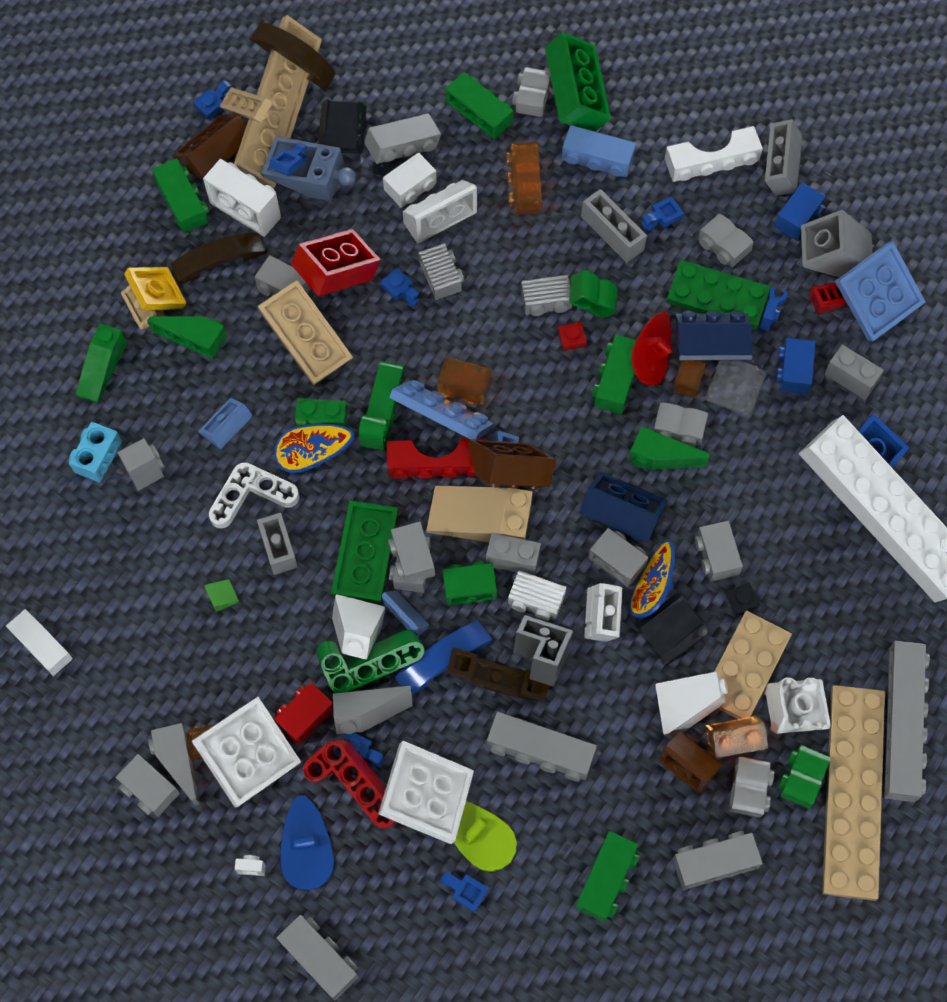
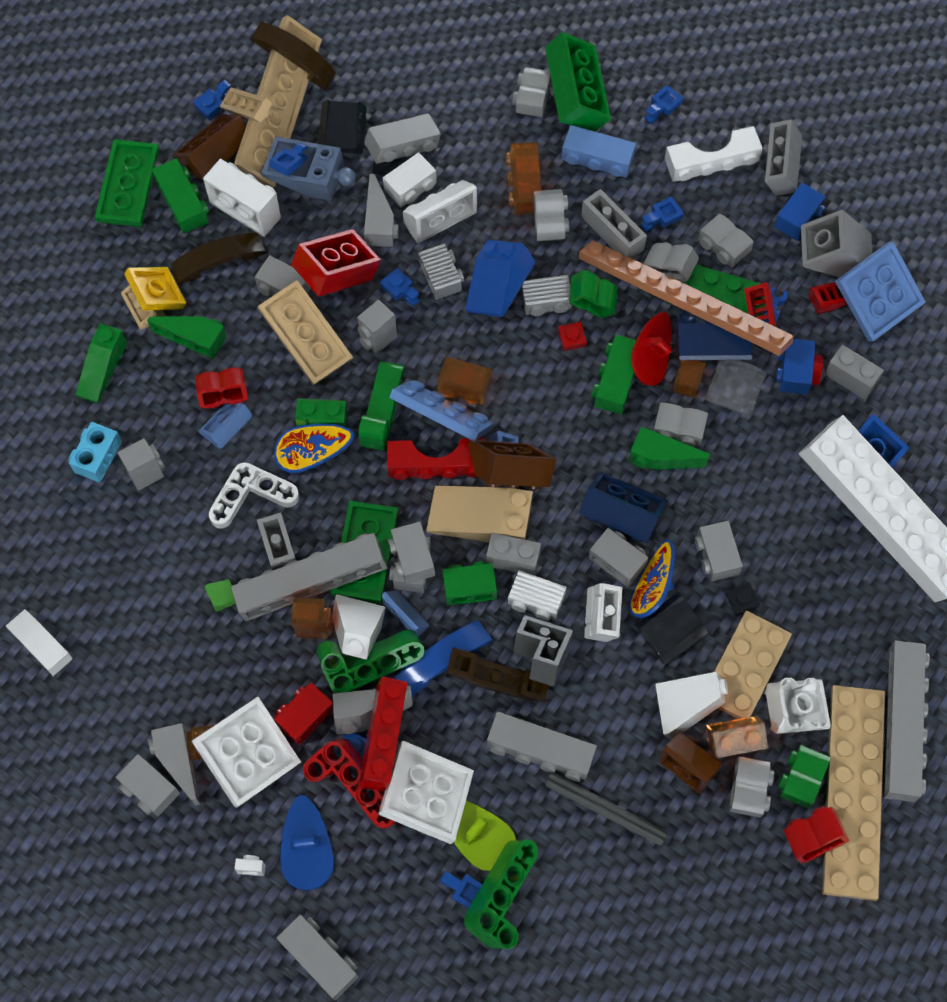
green brick [445,72,513,140] -> none
green brick [575,831,640,923] -> none
light grey brick [673,831,763,890] -> none
none -> green plate [95,139,160,227]
none -> red brick [195,367,248,408]
none -> light grey brick [231,533,388,621]
none -> clear orange brick [291,598,333,639]
none -> light grey brick [357,299,397,355]
none -> red brick [358,676,408,792]
none -> light grey slope [364,174,399,247]
none -> green beam [464,839,538,949]
none -> blue slope [465,240,536,317]
none -> light grey brick [533,189,569,241]
none -> dark grey axle [546,773,667,845]
none -> nougat plate [579,240,794,356]
none -> light grey brick [644,242,699,282]
none -> blue plate [645,85,683,124]
none -> red slope [744,282,776,327]
none -> red brick [784,806,849,863]
none -> red tile [812,354,824,386]

